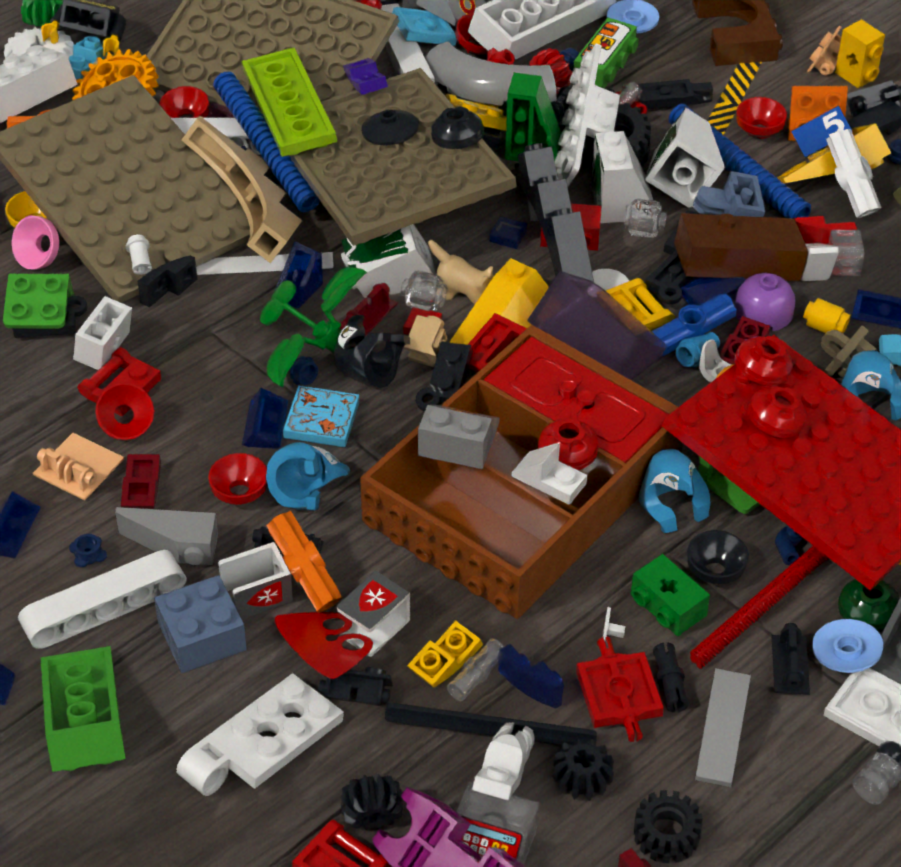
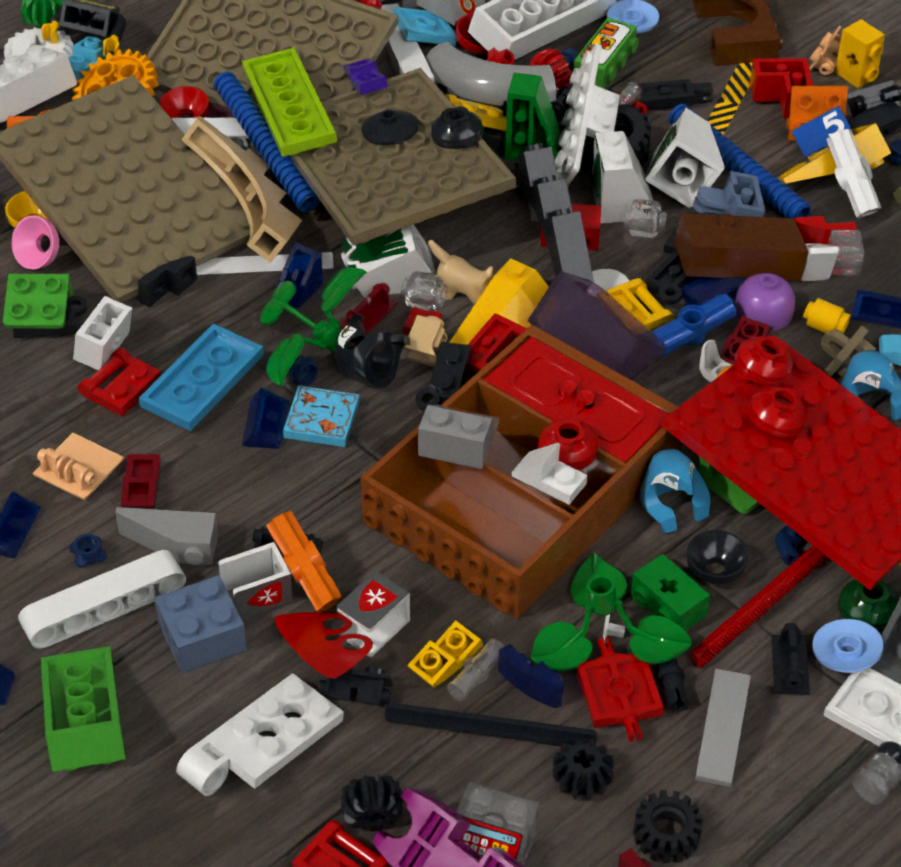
red piece [95,383,154,441] -> none
white pin [126,235,152,275] -> none
red piece [208,453,267,505] -> none
dark azure piece [266,442,350,511] -> none
white plate [472,722,535,800] -> none
clear blue tile [490,216,527,249] -> none
dark azure cone [676,332,720,367] -> none
red piece [736,97,787,139] -> none
none -> dark azure plate [139,323,264,431]
none -> green plant [530,553,692,671]
none -> red brick [749,58,813,119]

